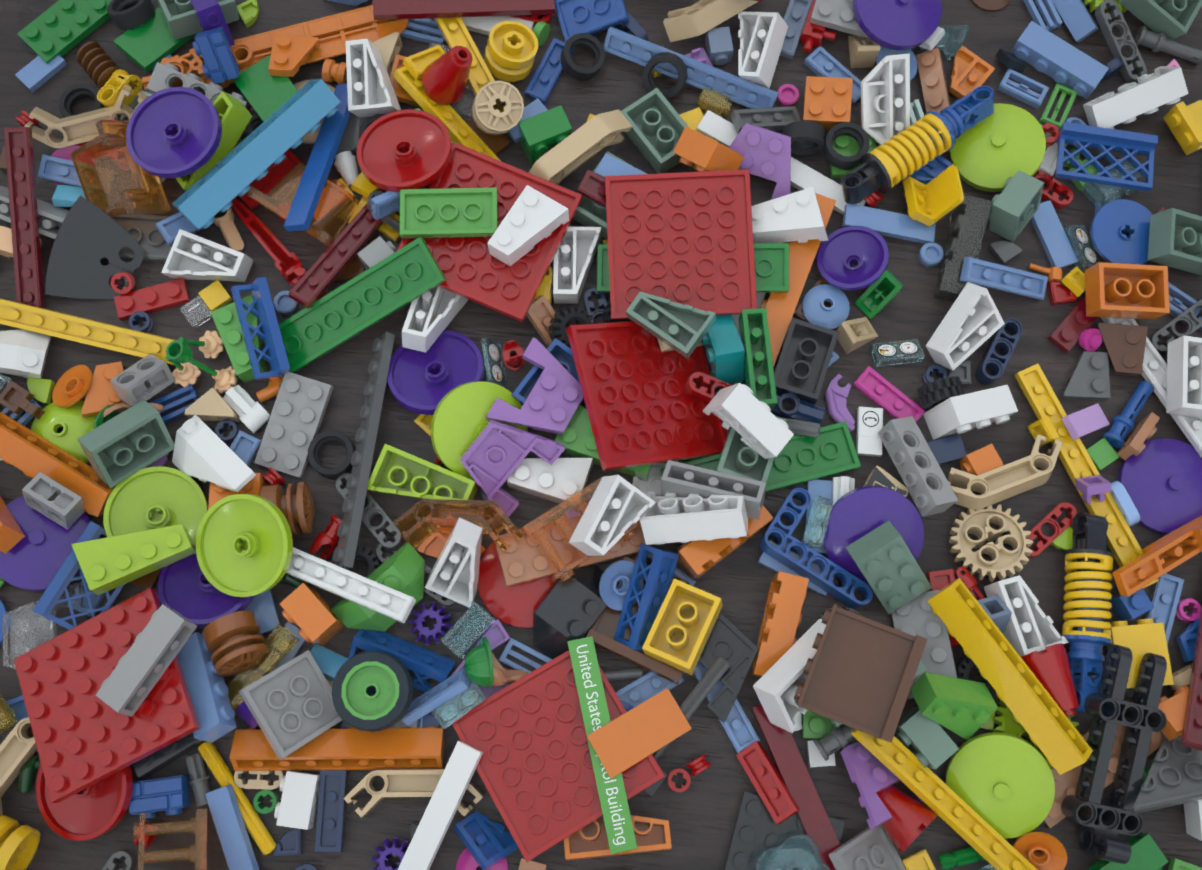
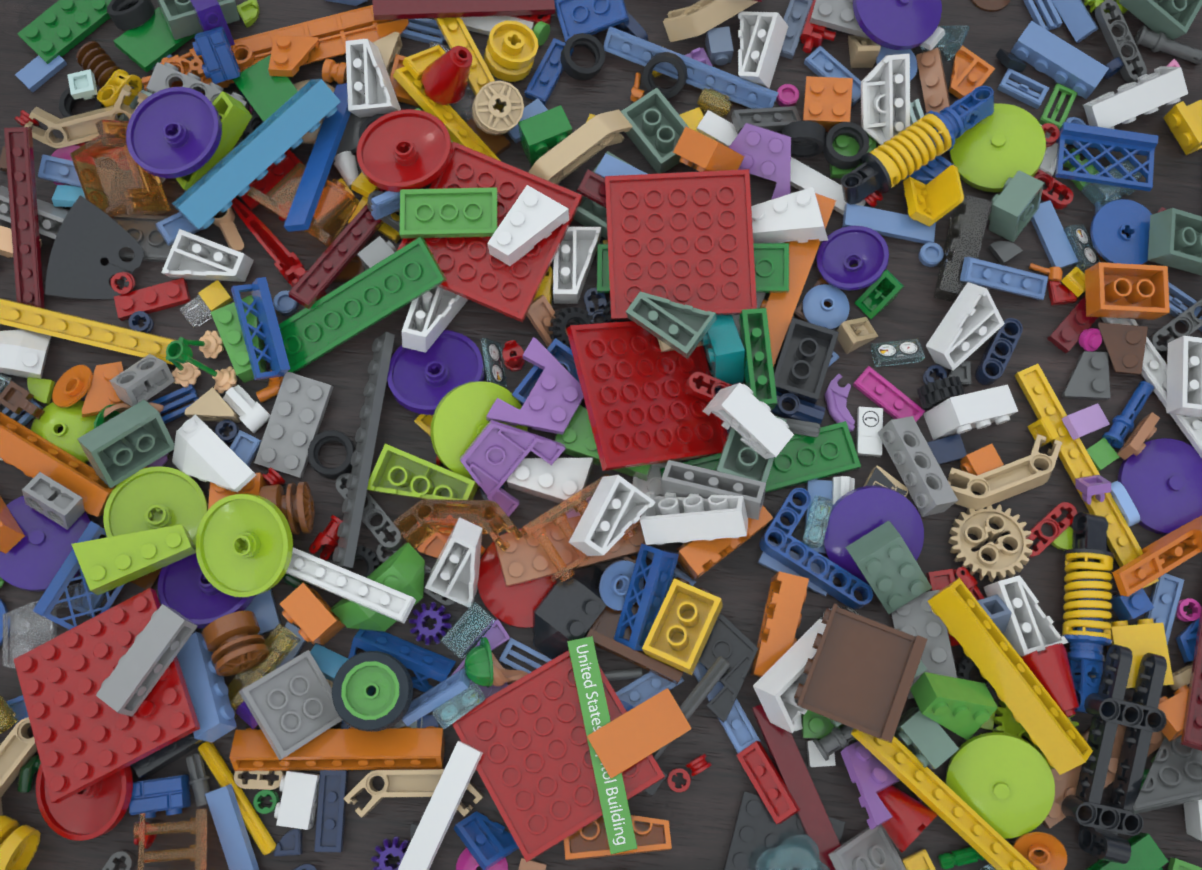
none -> light aqua tile [67,69,98,100]
none -> orange hand [630,73,645,102]

